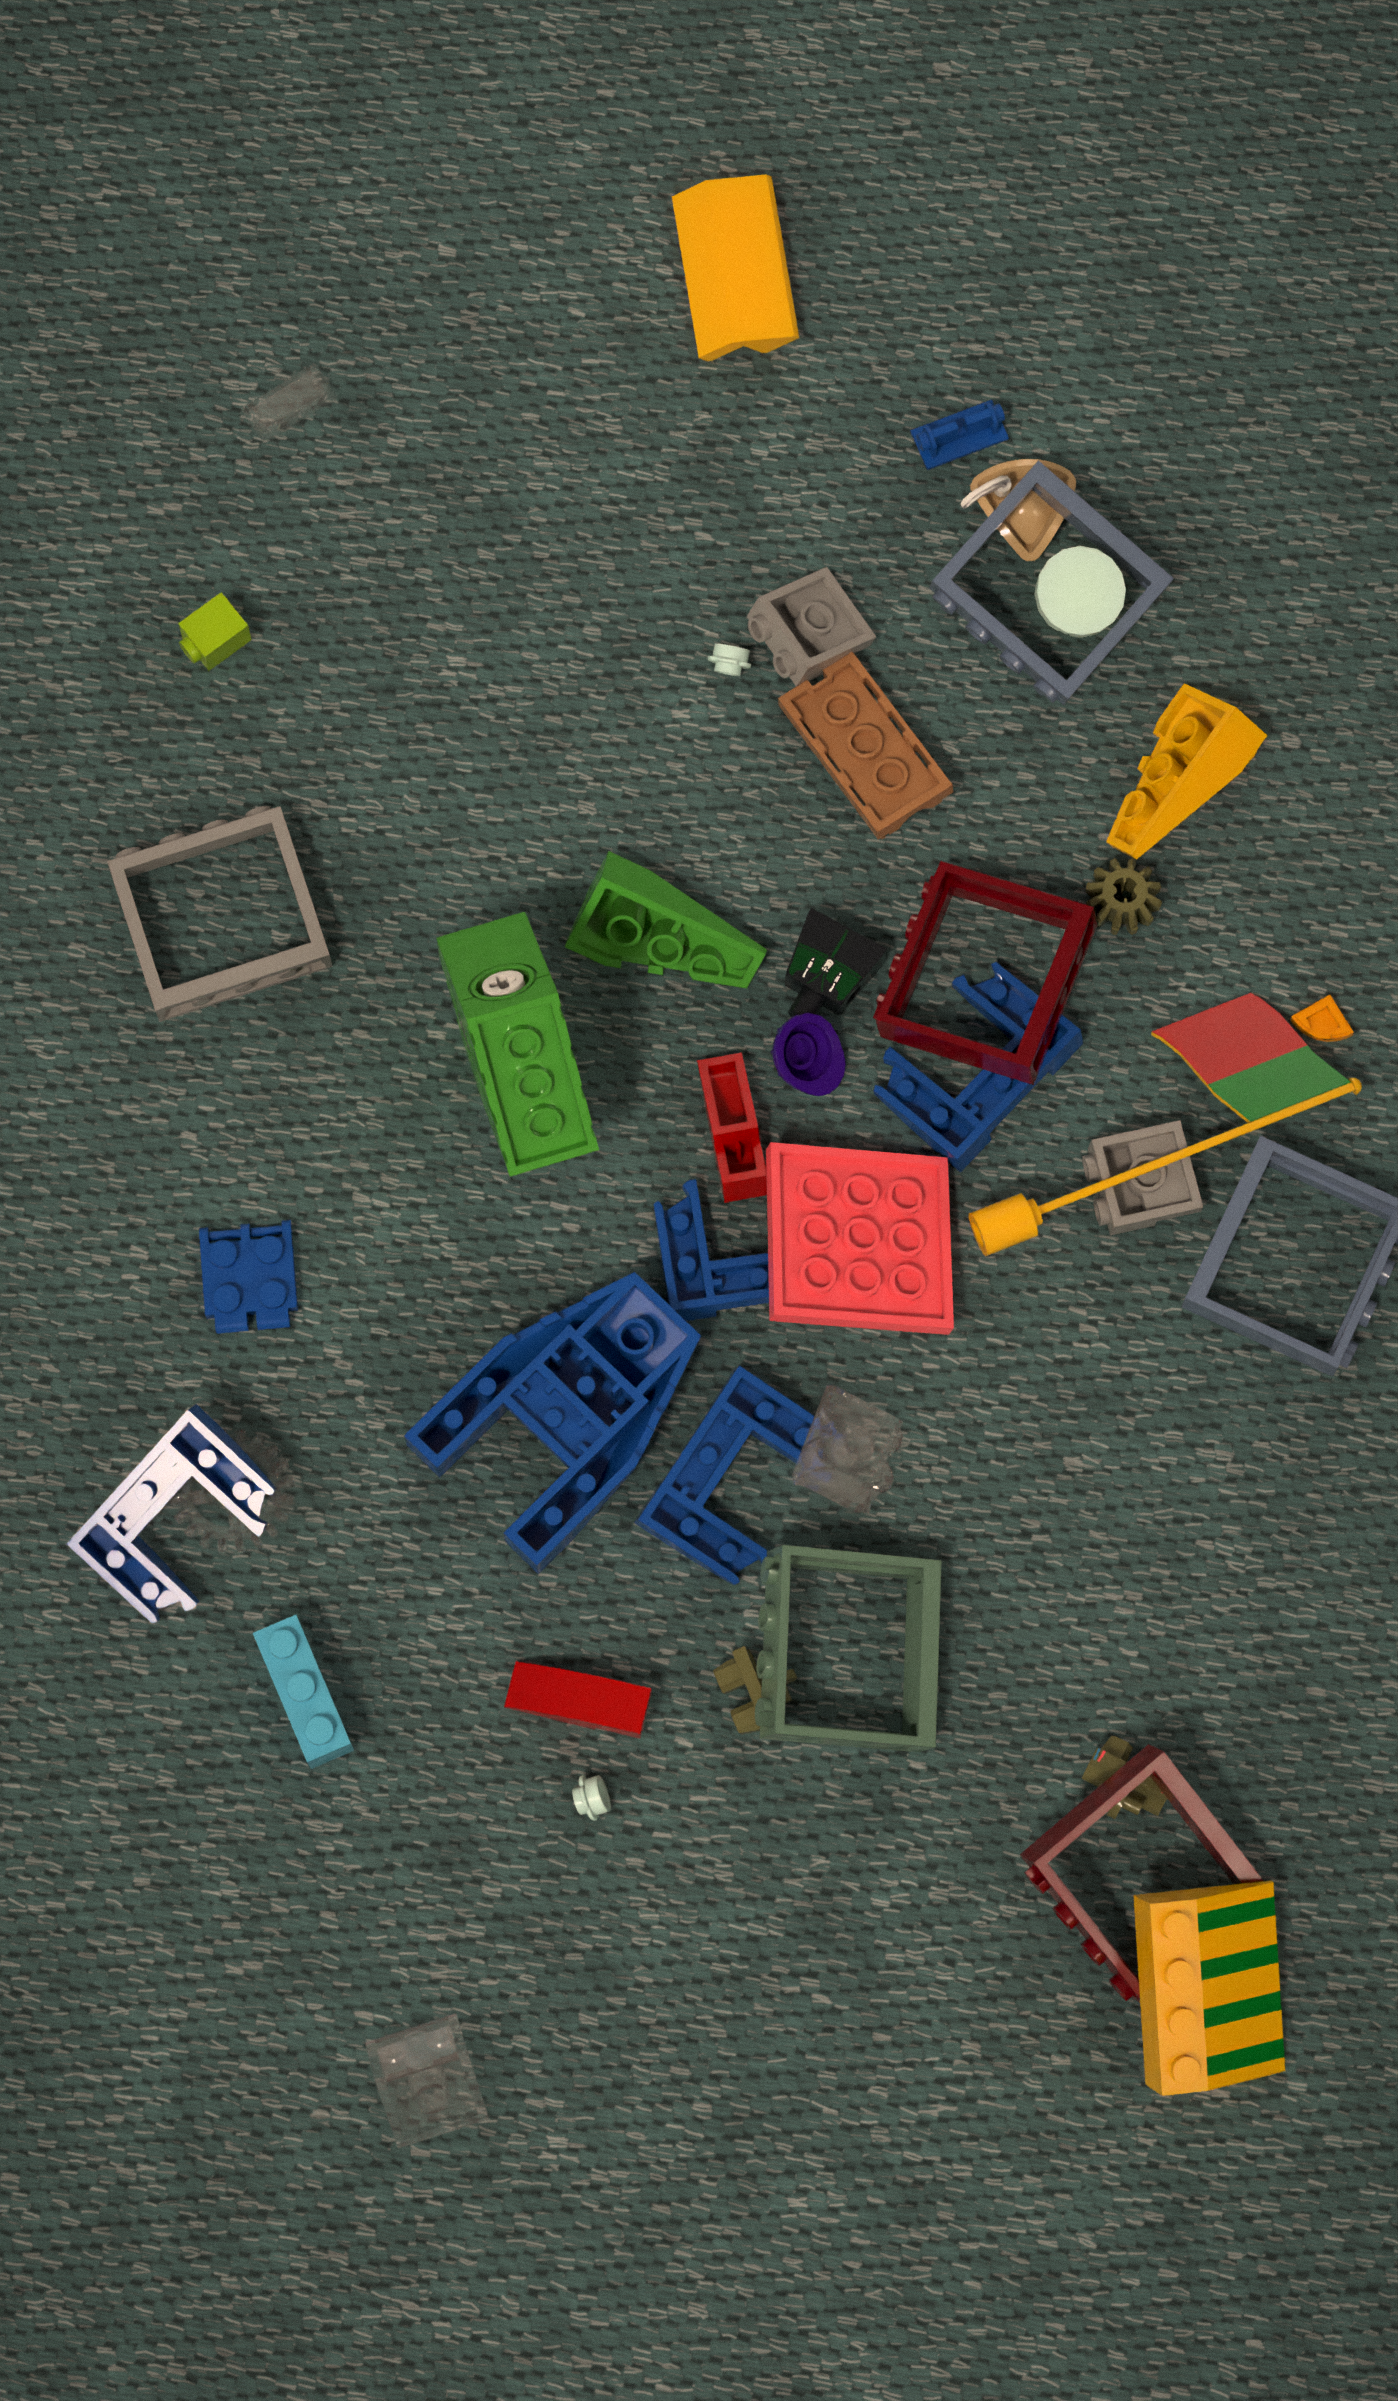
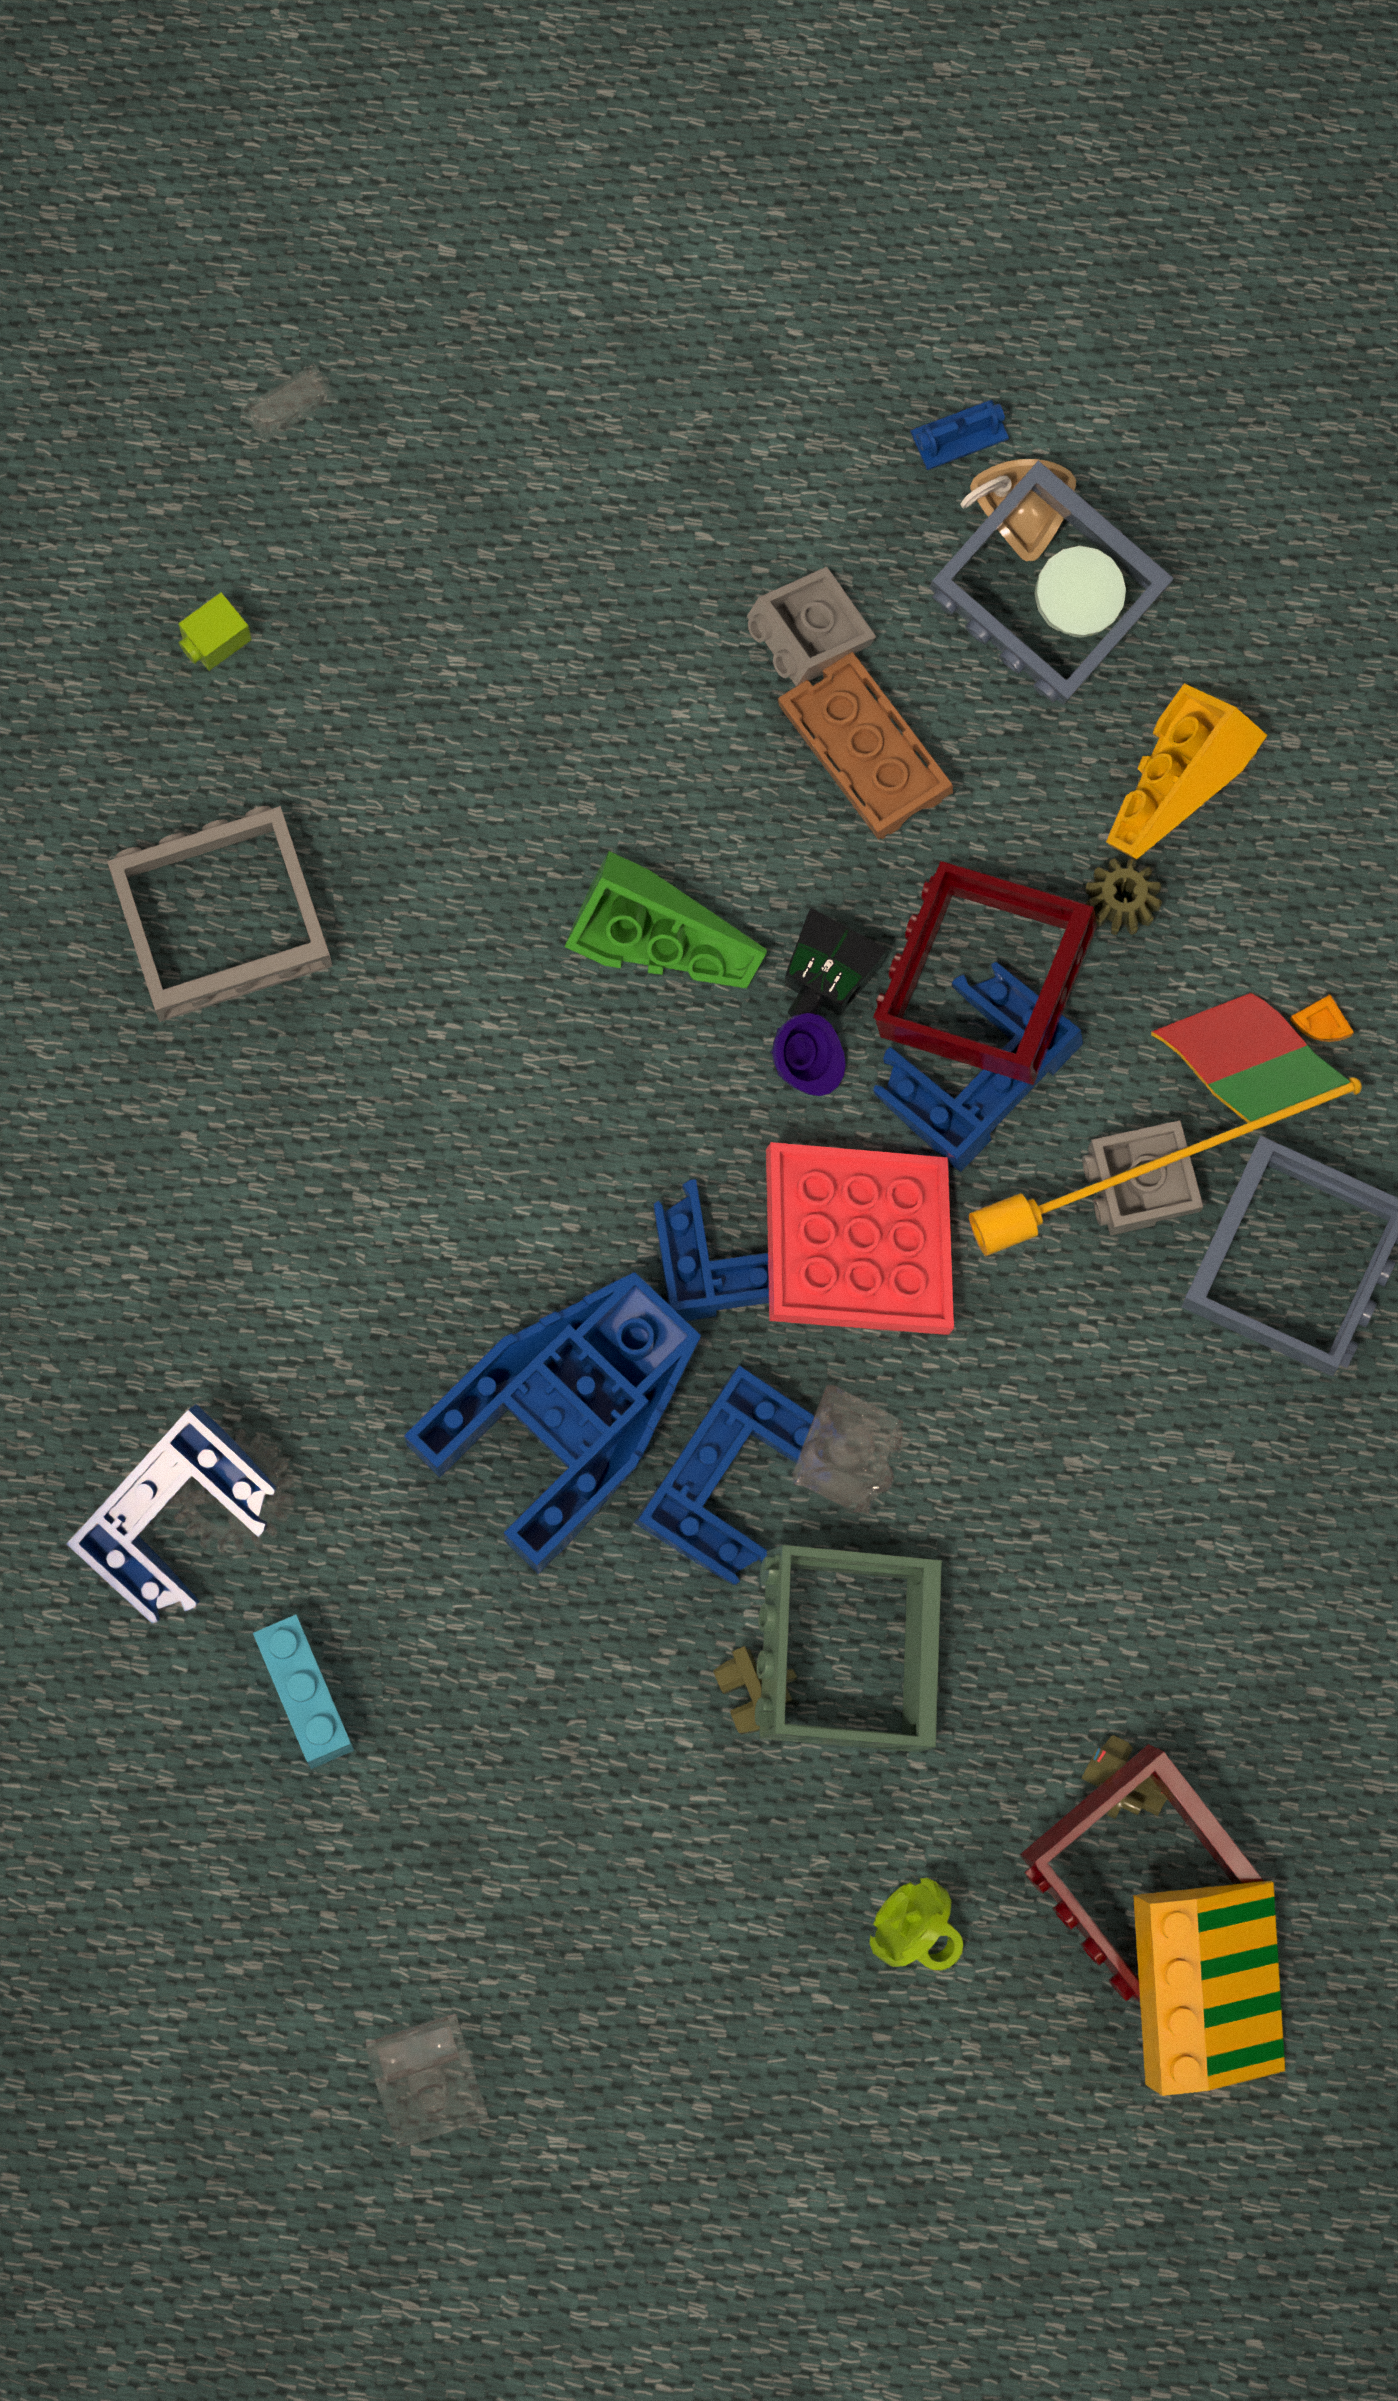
blue plate [199,1220,298,1334] -> none
bright green piece [436,912,599,1177] -> none
red slope [504,1661,652,1739] -> none
light aqua plate [572,1775,611,1821] -> none
yellow slope [672,174,799,361] -> none
red slope [697,1052,767,1203] -> none
light aqua plate [707,644,751,676] -> none
none -> lime tile [869,1878,963,1971]

